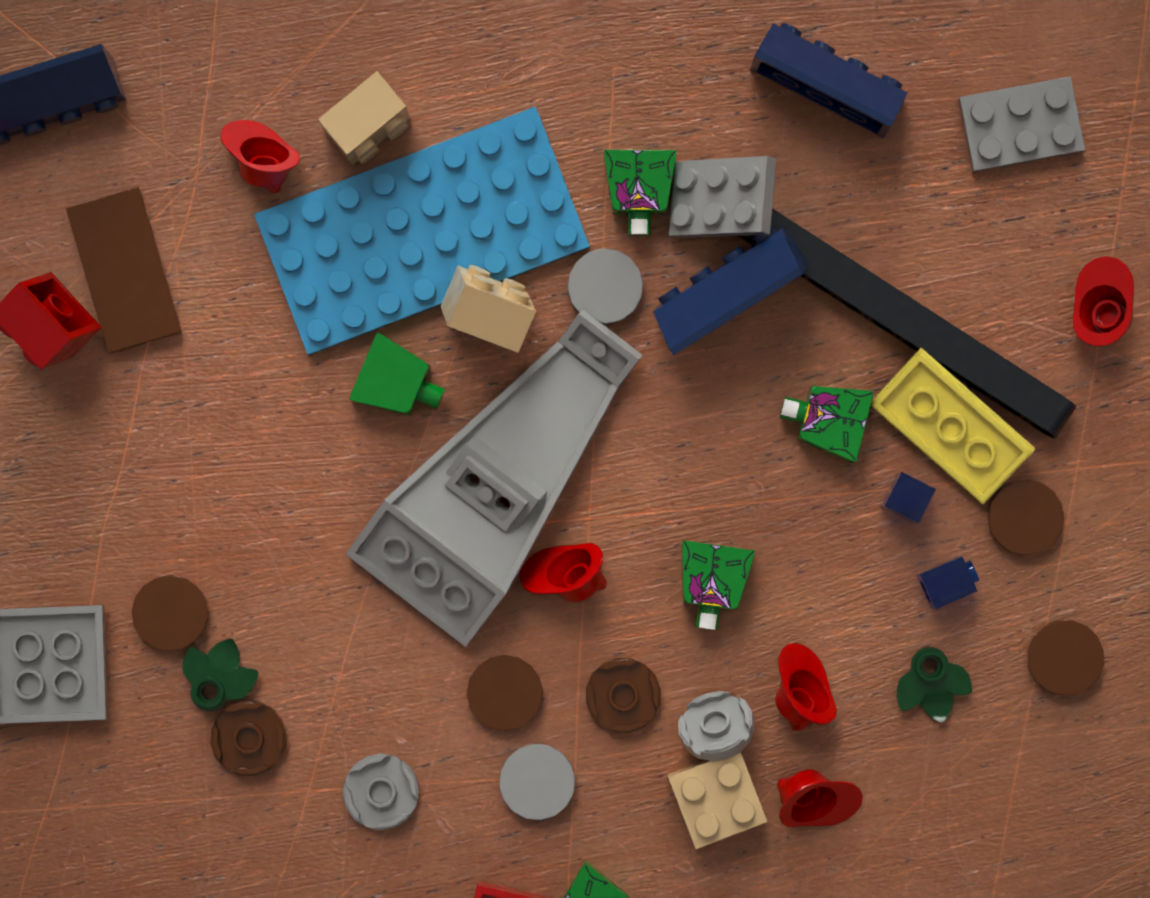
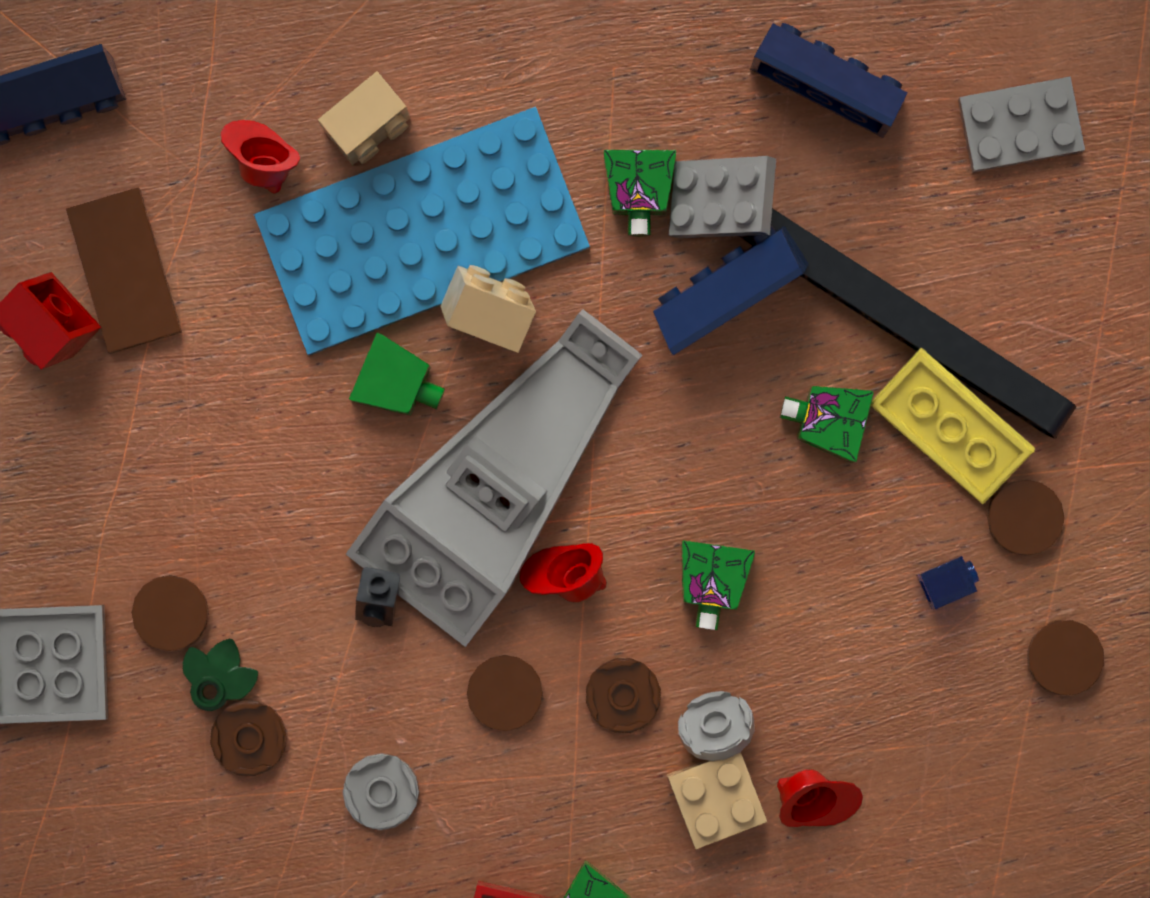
light grey tile [499,744,575,820] -> none
light grey tile [568,248,643,325] -> none
red piece [775,643,837,731] -> none
clear blue brick [881,472,936,524] -> none
dark green plate [896,647,972,722] -> none
red piece [1073,256,1134,347] -> none
none -> black bracket [355,567,400,627]

